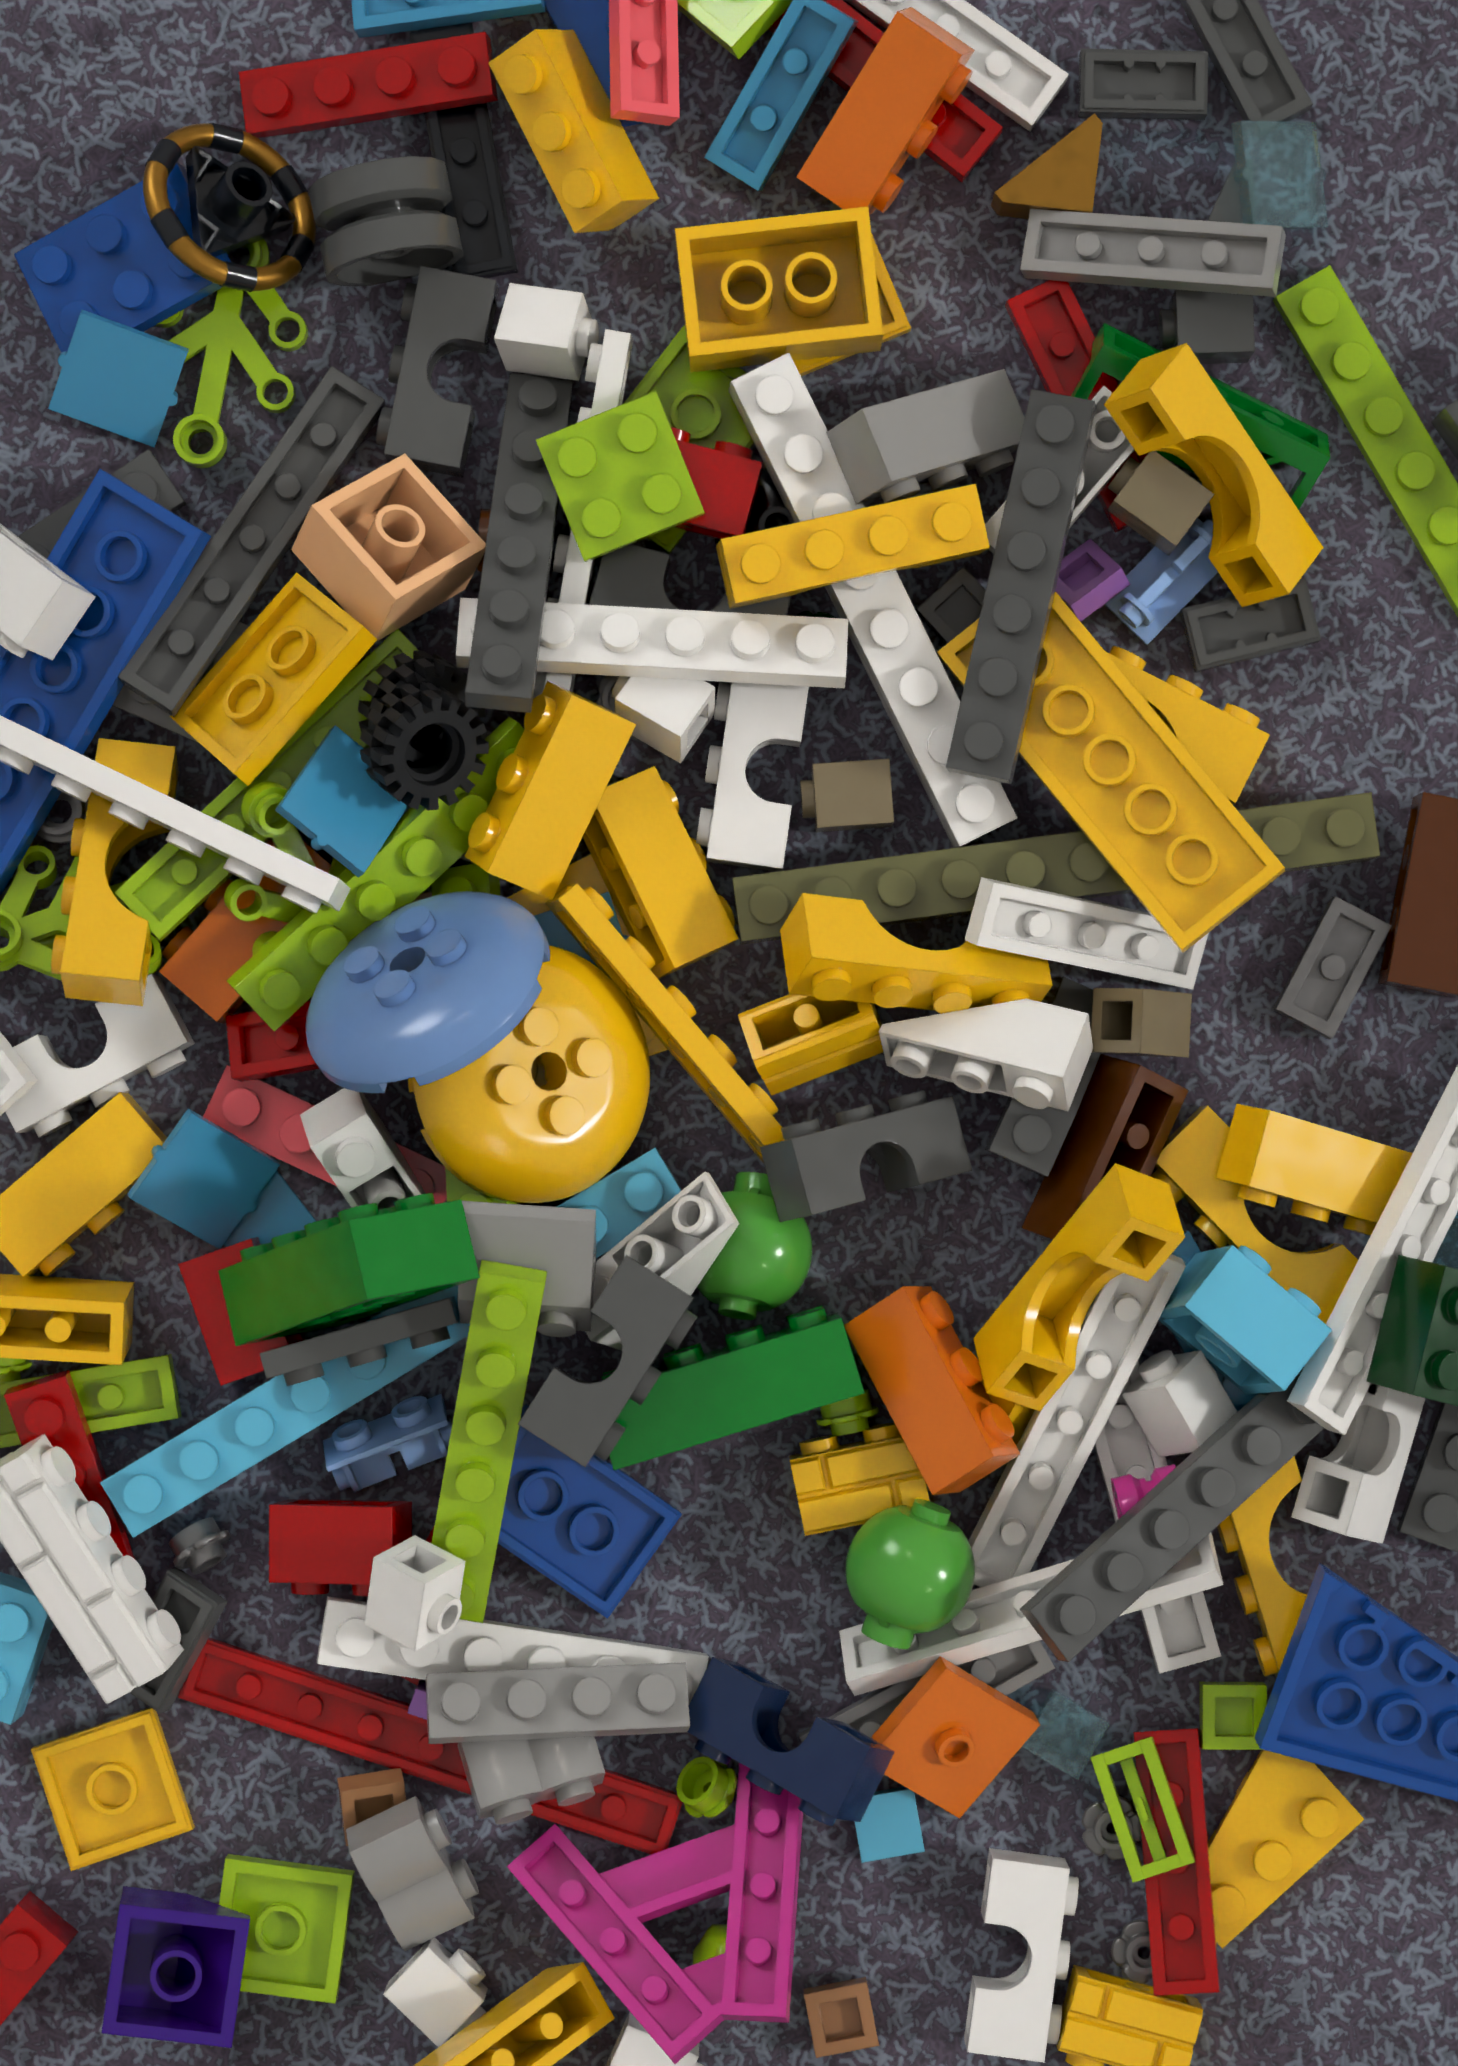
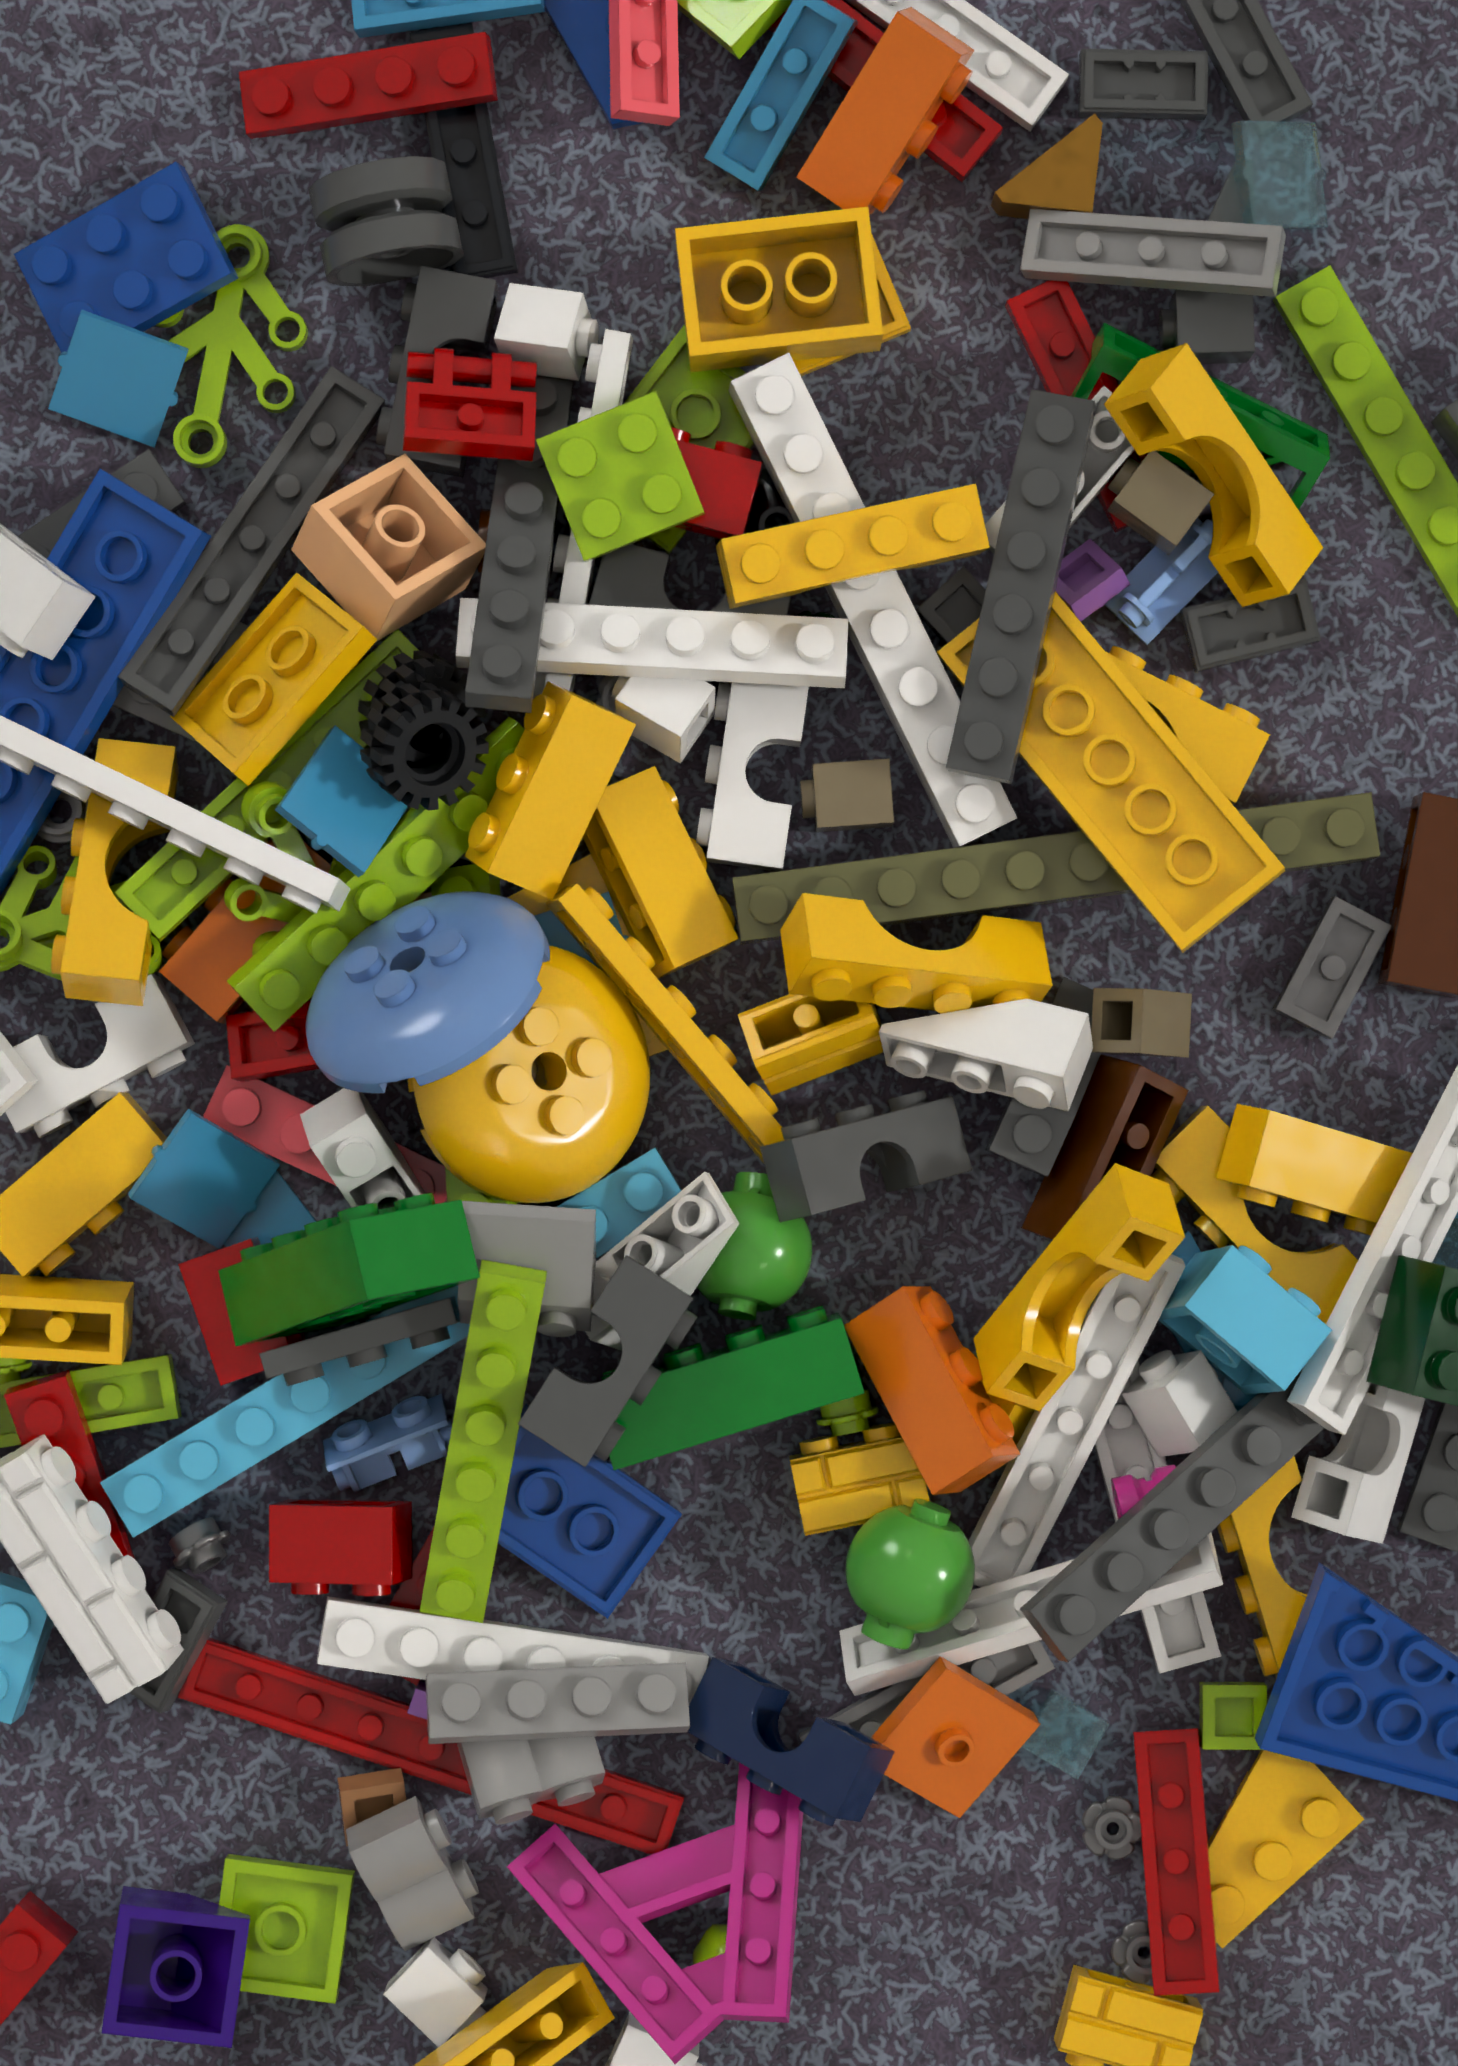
yellow tile [31,1707,195,1871] -> none
black piece [143,123,316,292] -> none
white brick [364,1535,466,1652] -> none
yellow brick [488,29,659,233] -> none
lime plate [676,1756,737,1818] -> none
medium nougat plate [803,1977,879,2058] -> none
light grey brick [826,369,1025,504] -> none
medium azure tile [854,1787,925,1863] -> none
white arch [964,1848,1079,2063] -> none
white plate [965,877,1209,989] -> none
lime tile [1090,1737,1196,1883] -> none
none -> red plate [403,347,537,461]

